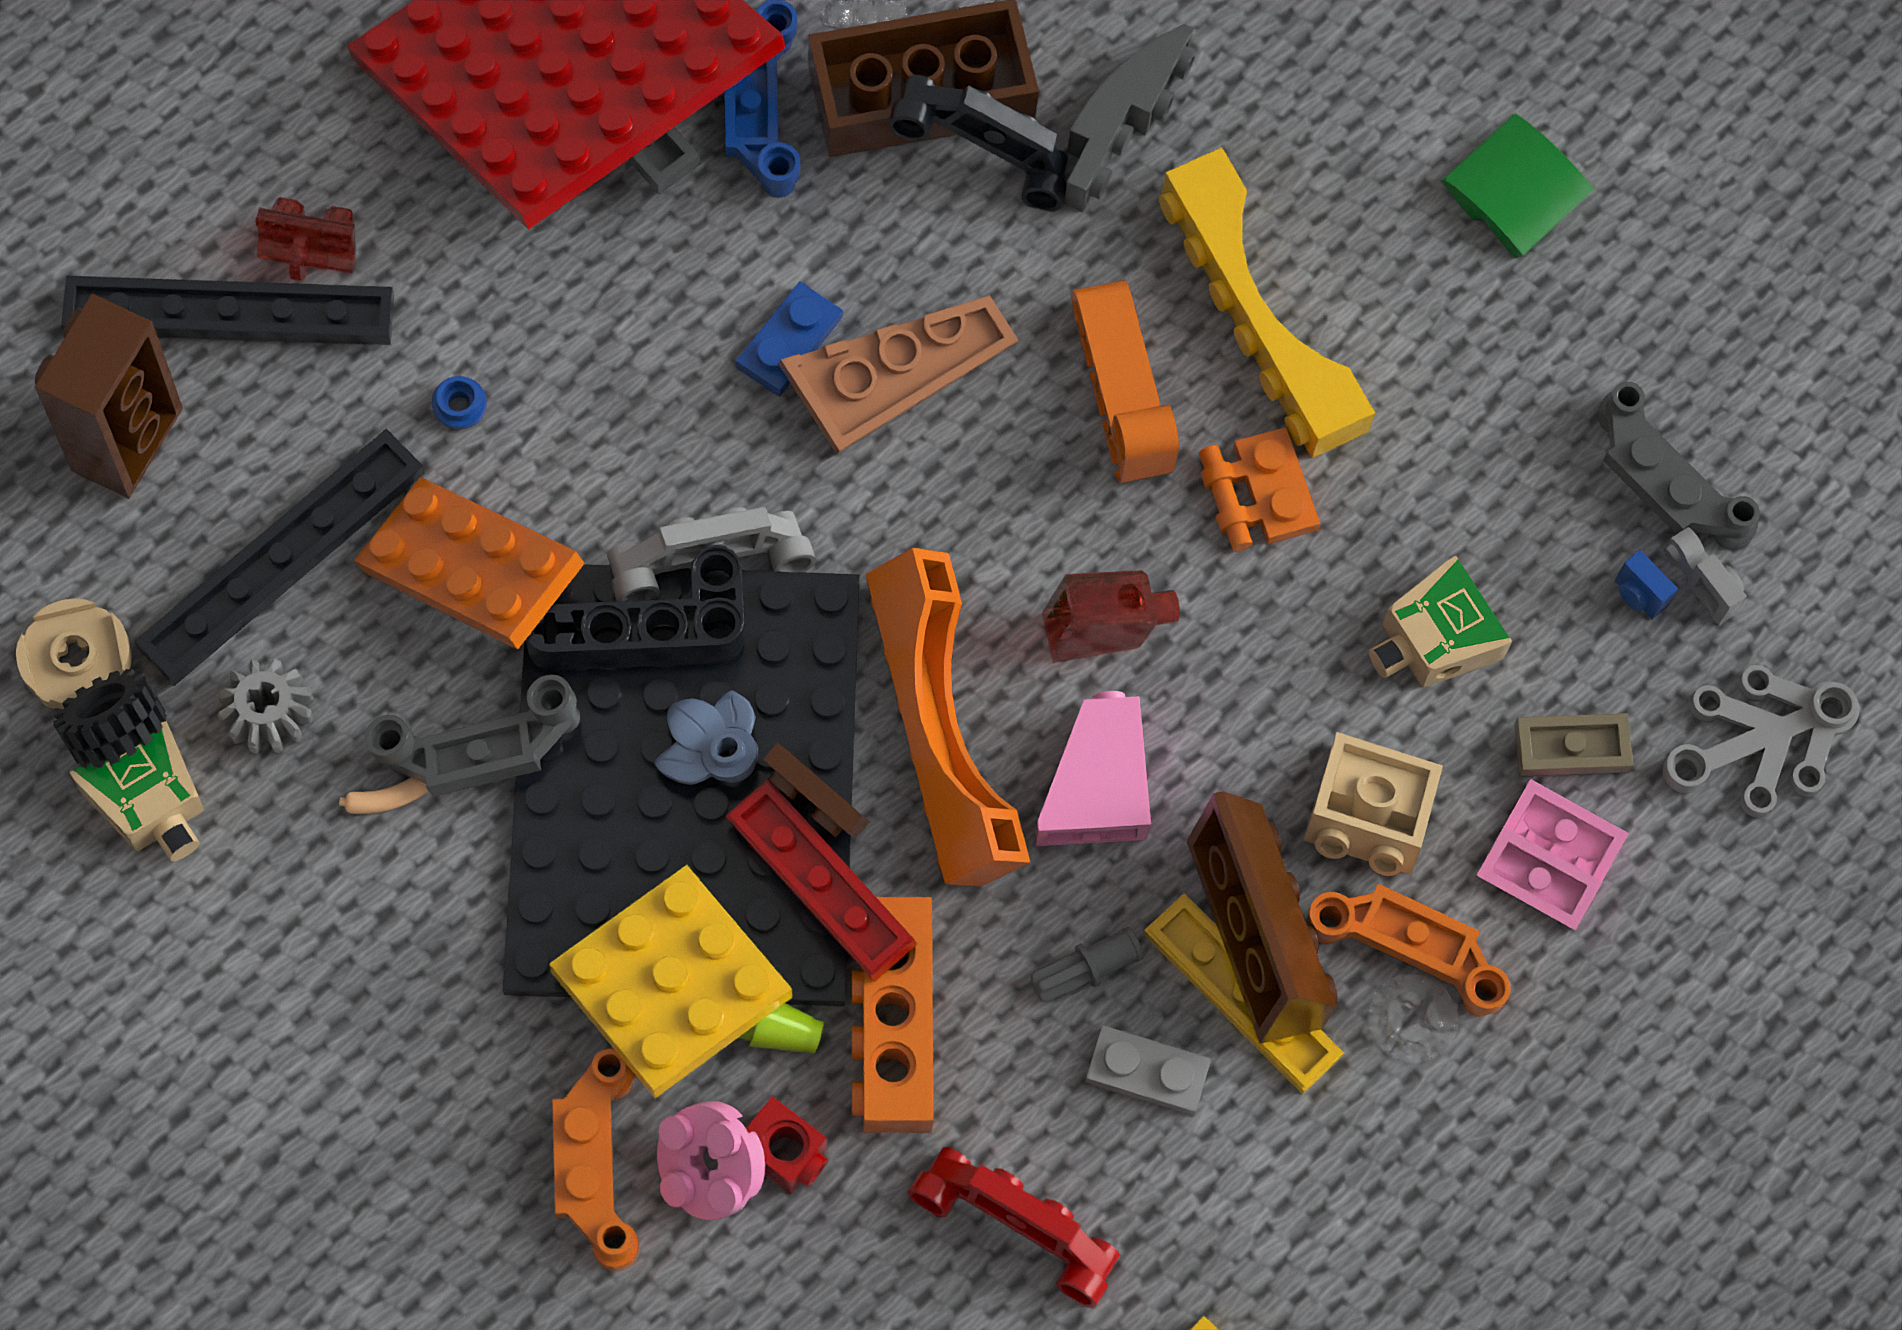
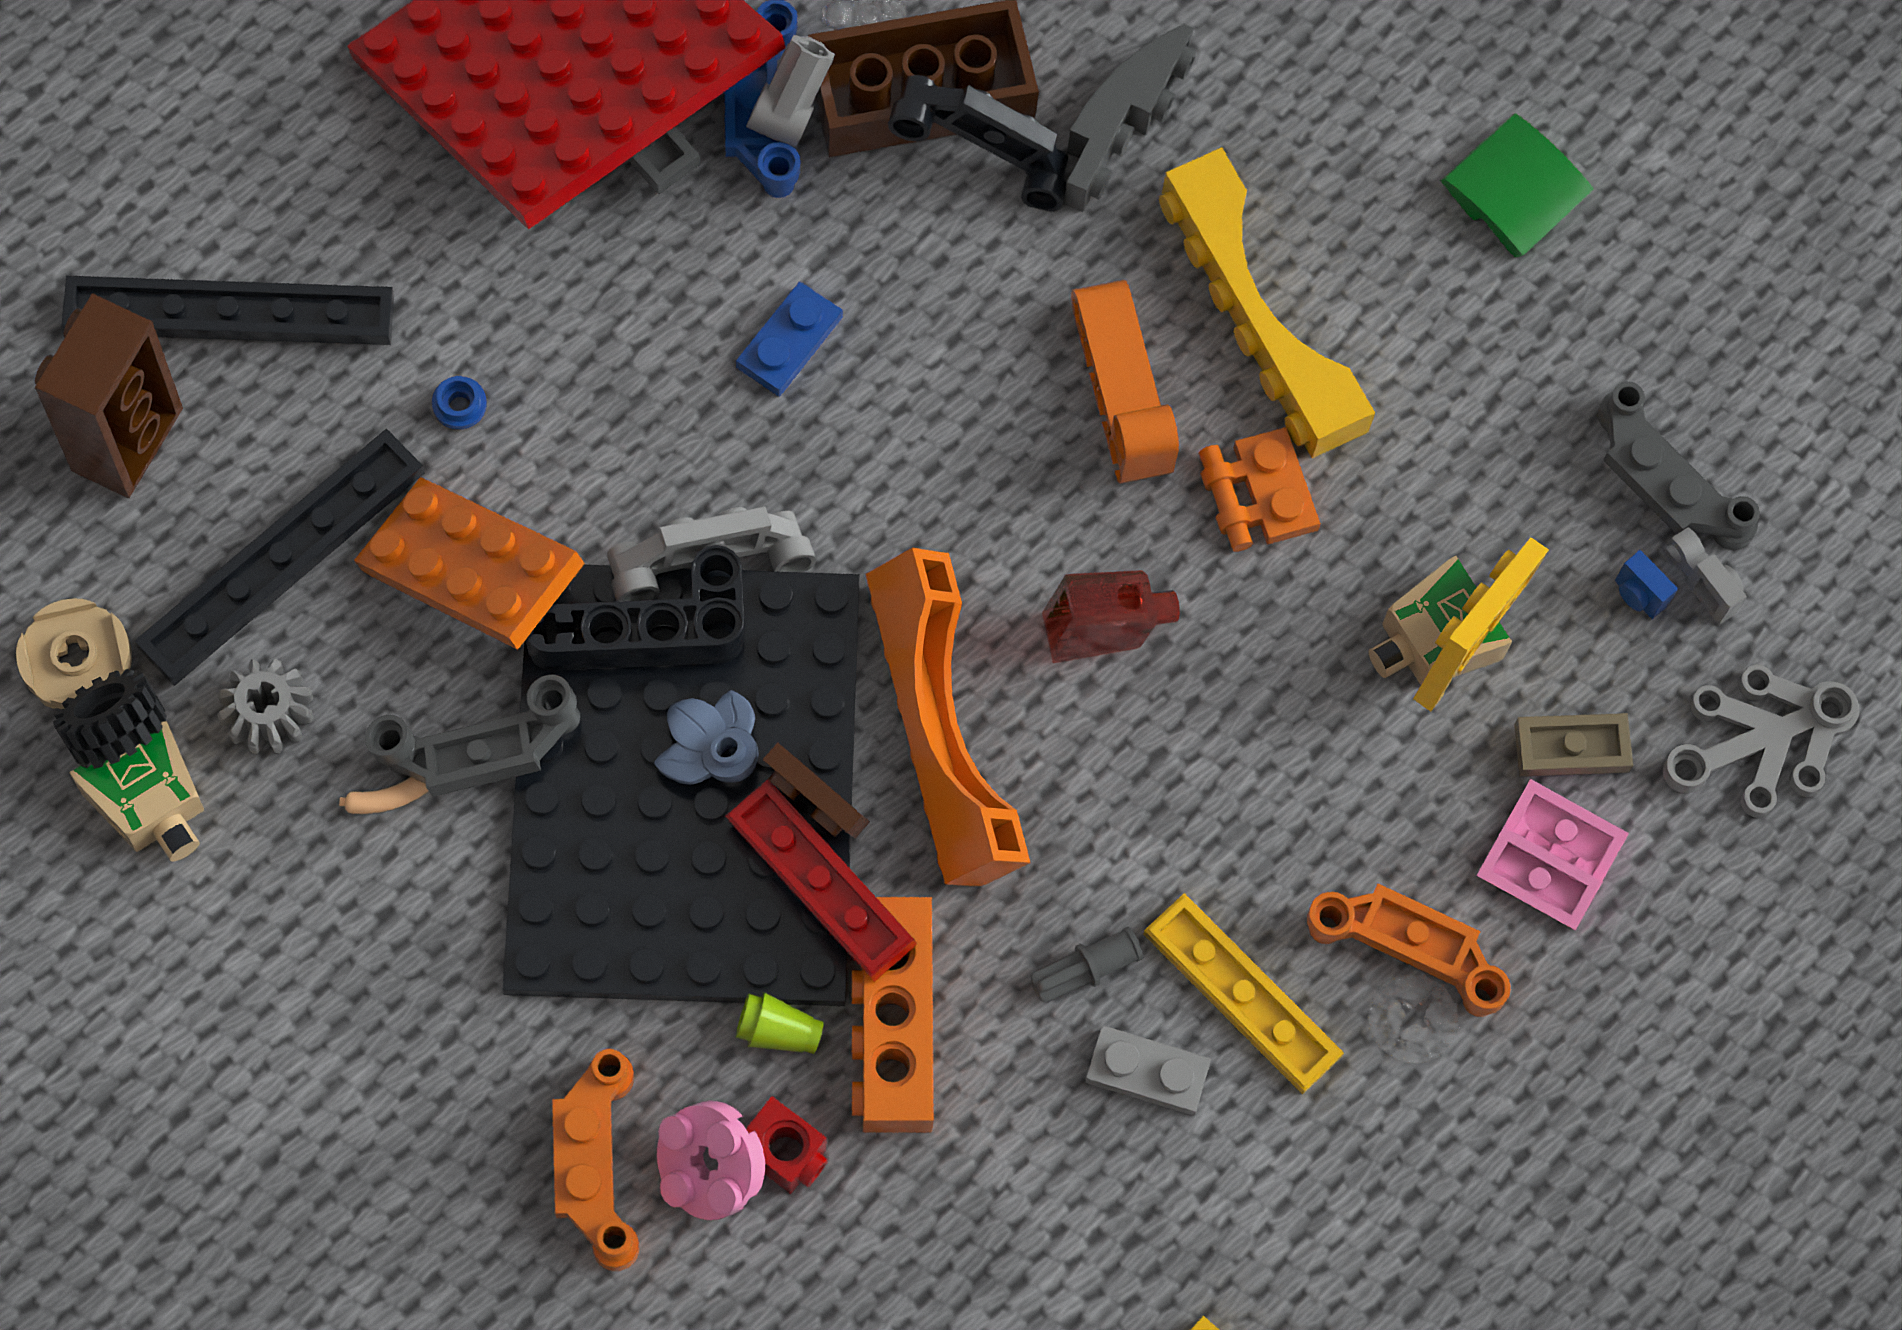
clear red hips [255,197,356,282] -> none
yellow plate [549,865,793,1099] -> none
nougat wing [778,295,1019,455] -> none
red plate [907,1147,1120,1308] -> none
bright pink slope [1035,691,1151,846] -> none
reddish brown slope [1187,791,1338,1044] -> none
tan plate [1303,732,1443,876] -> none
none -> light grey piece [746,35,835,148]
none -> yellow wing [1413,537,1549,712]

